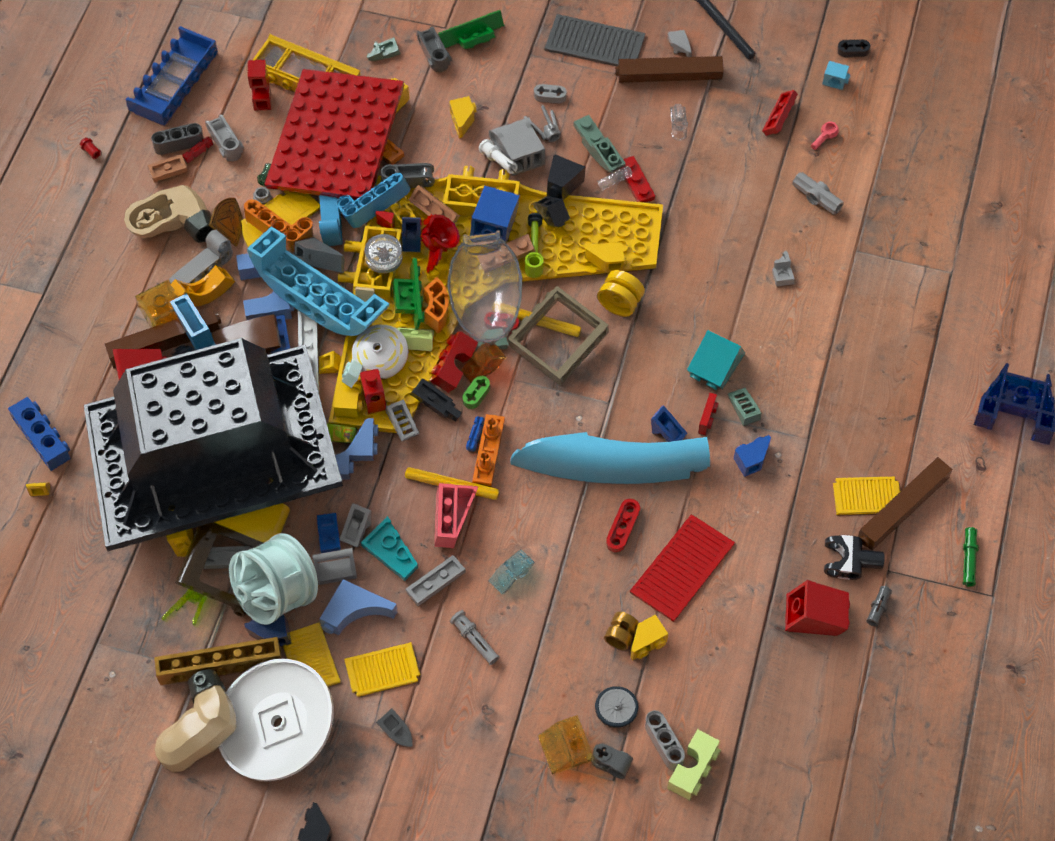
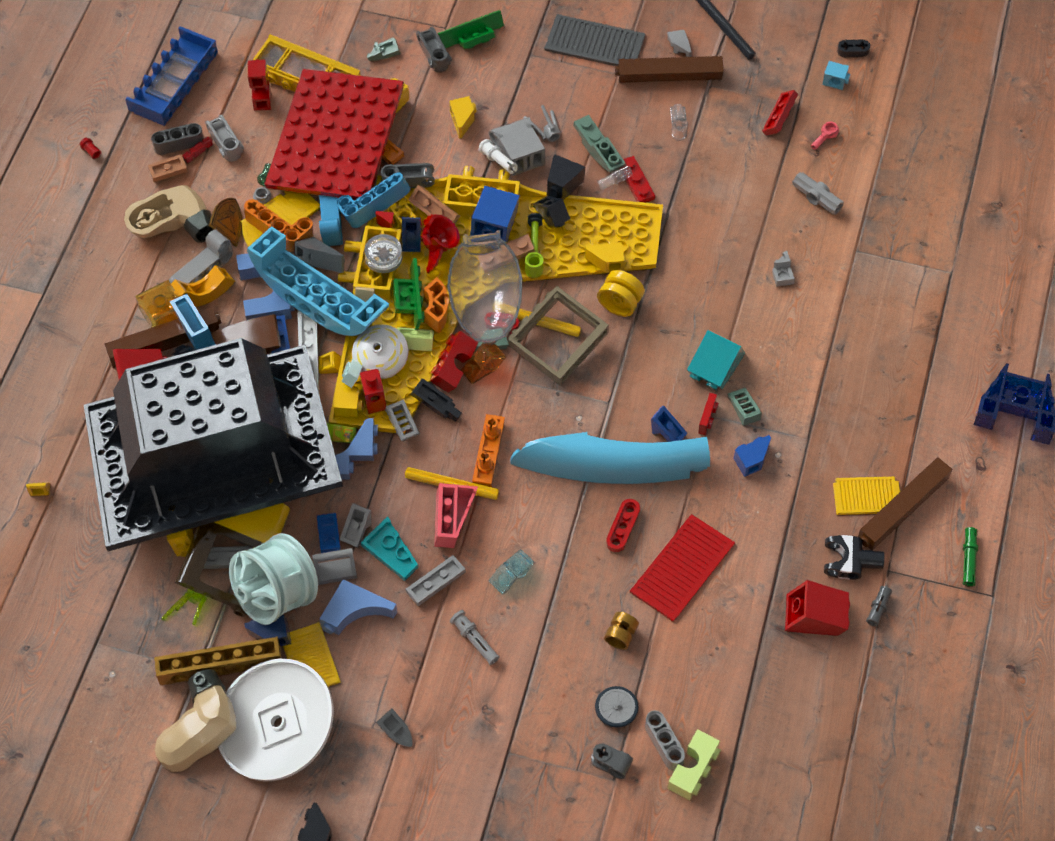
blue brick [8,396,71,471] -> none
yellow window [344,642,420,697] -> none
bright green beam [463,376,490,409] -> none
blue axle [466,416,485,452] -> none
light grey beam [534,84,567,103] -> none
clear yellow slope [538,715,592,774] -> none
yellow slope [631,614,668,661] -> none

